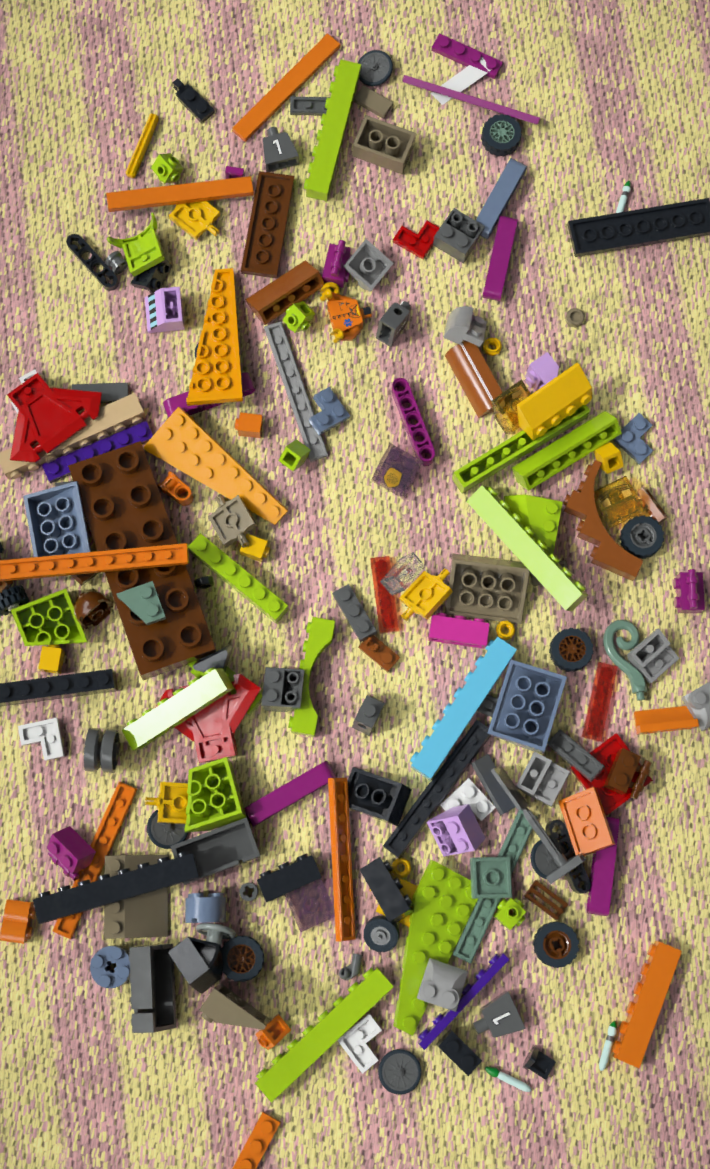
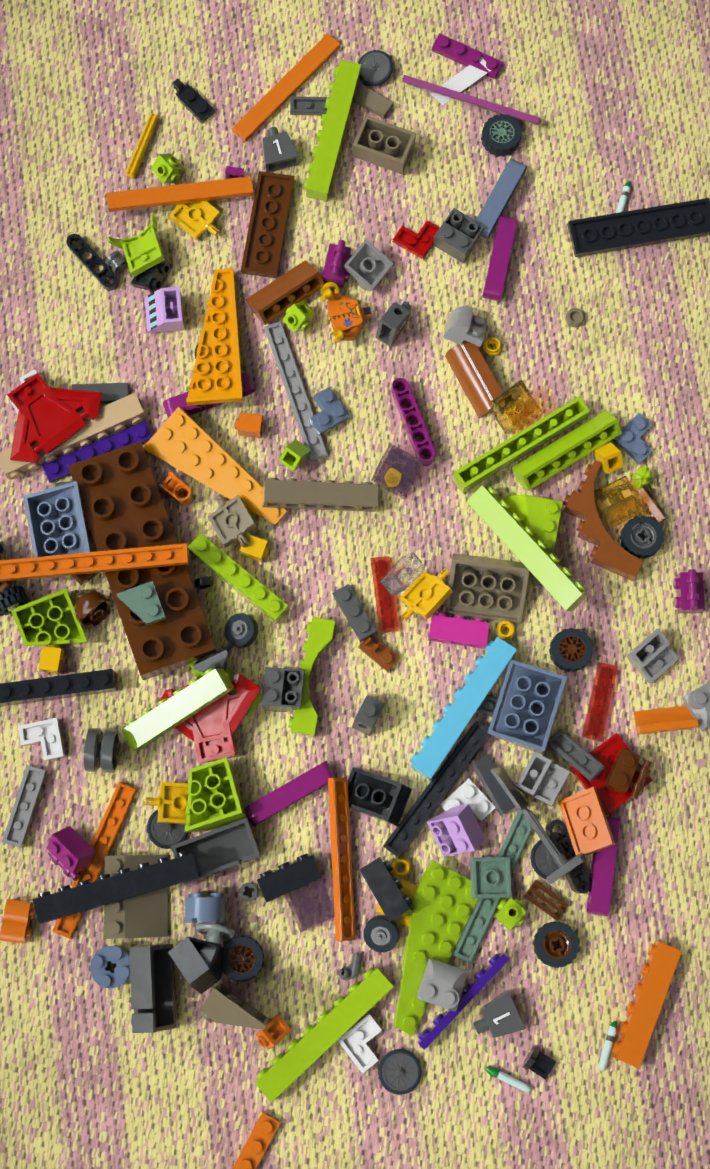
black brick [437,1029,482,1076] -> none
yellow slope [517,363,593,440] -> none
lavender slope [525,352,559,391] -> none
sand green plant [603,620,648,701] -> none
none -> light grey plate [2,765,47,848]
none -> black wheel [224,613,258,648]
none -> dark tan brick [262,478,378,512]
none -> lime plant [632,465,653,489]

